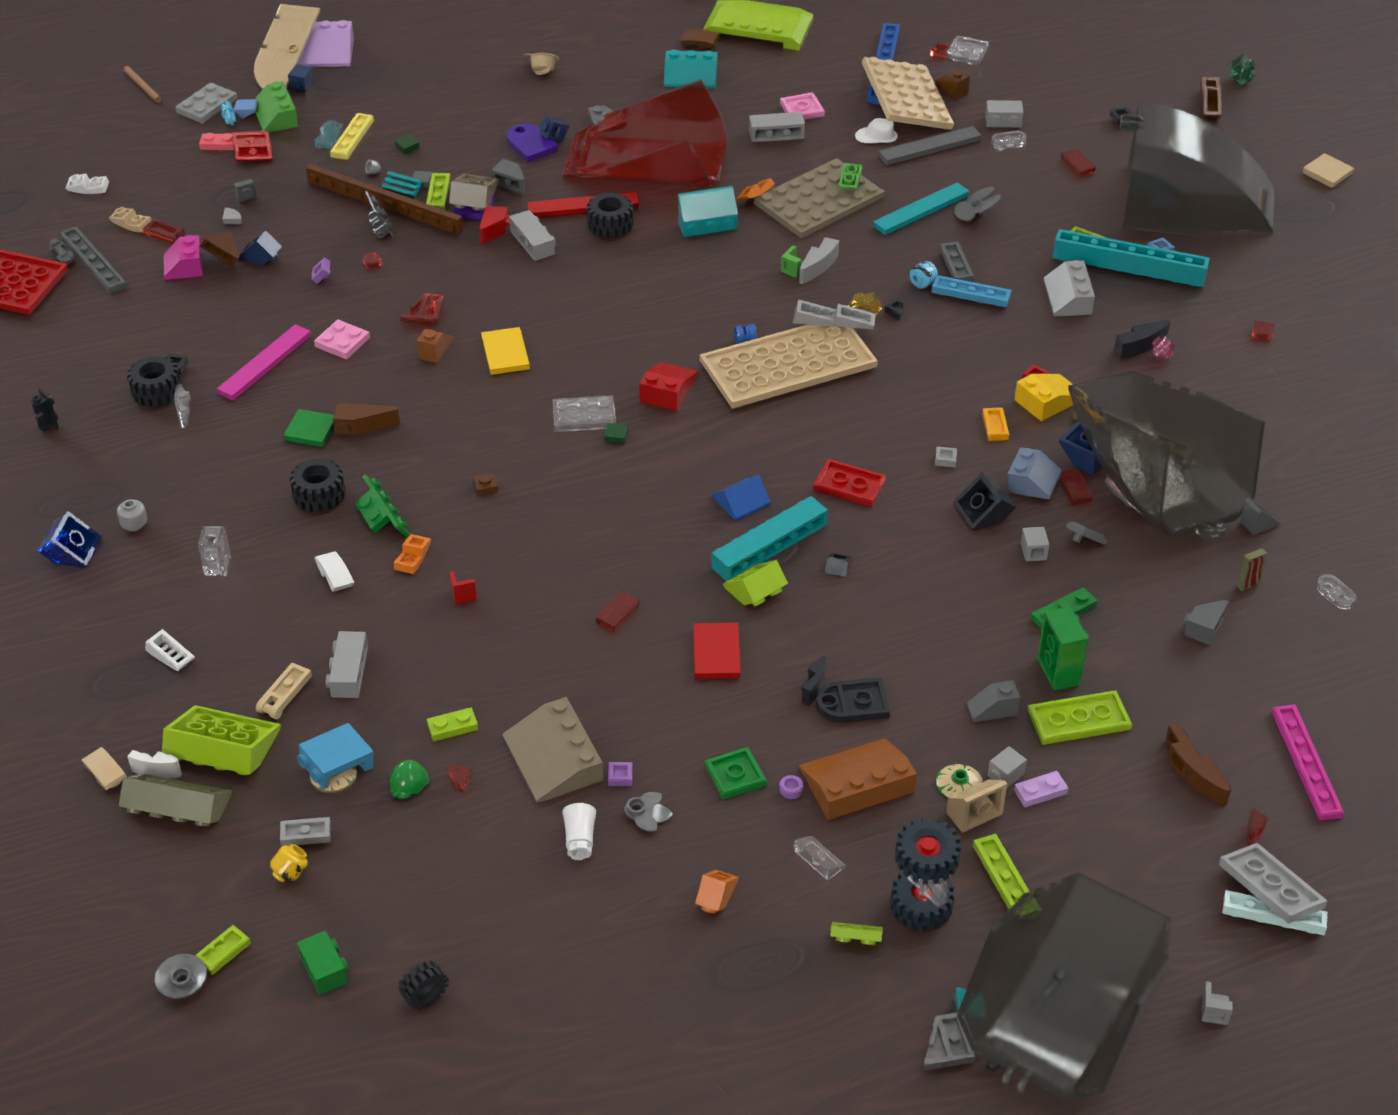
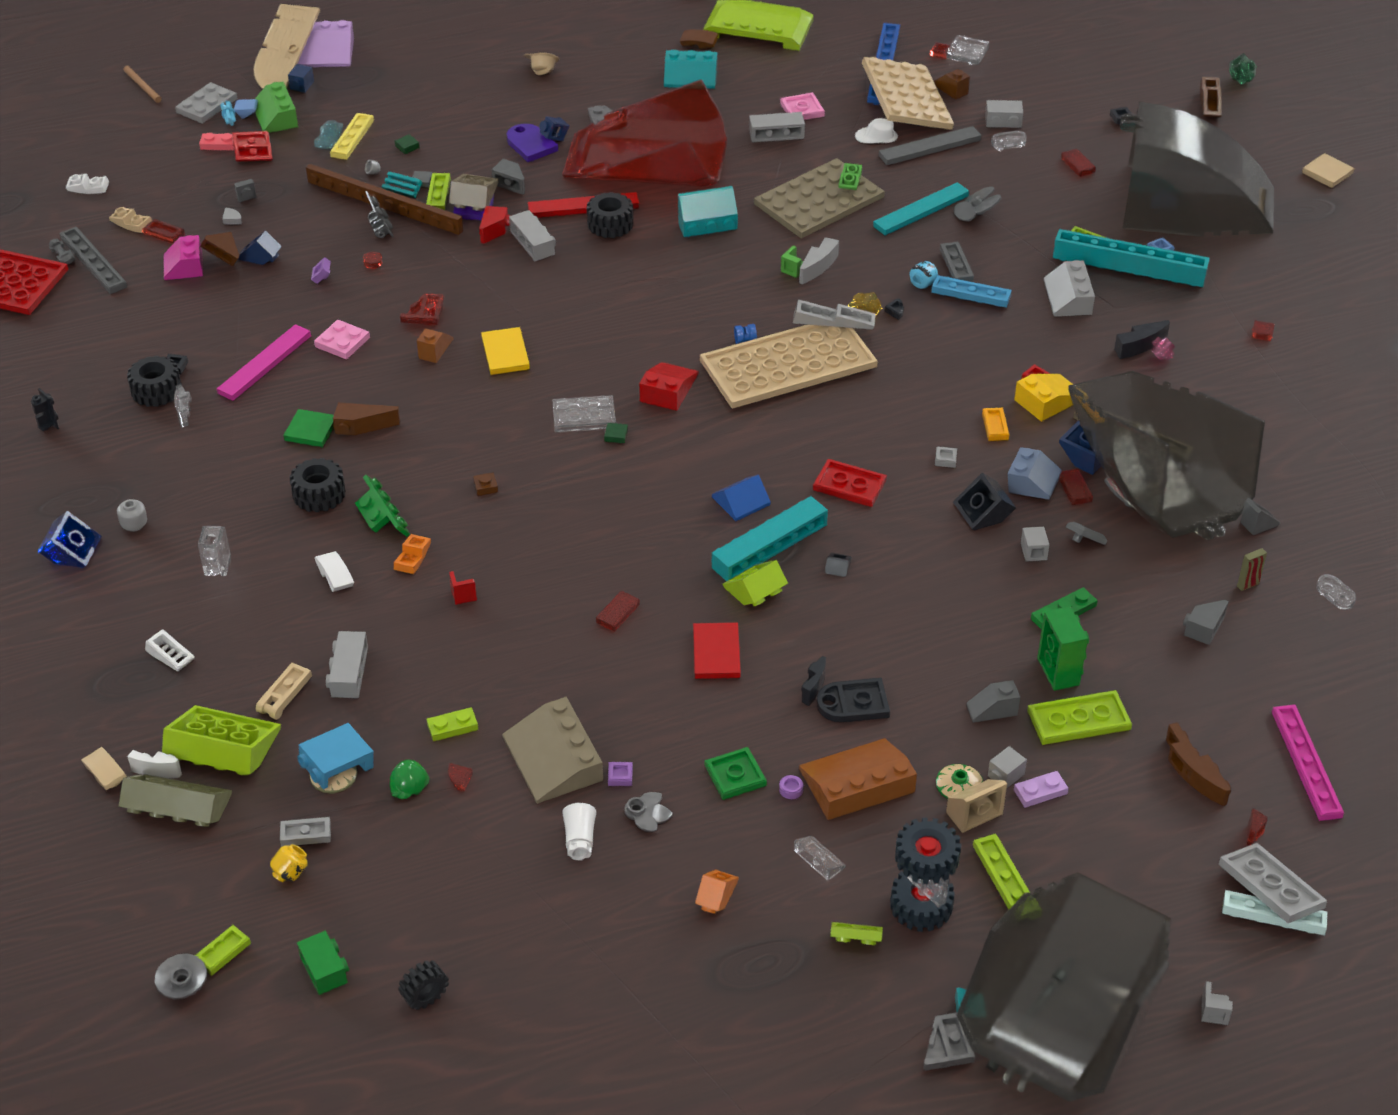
orange slope [736,178,775,202] -> none

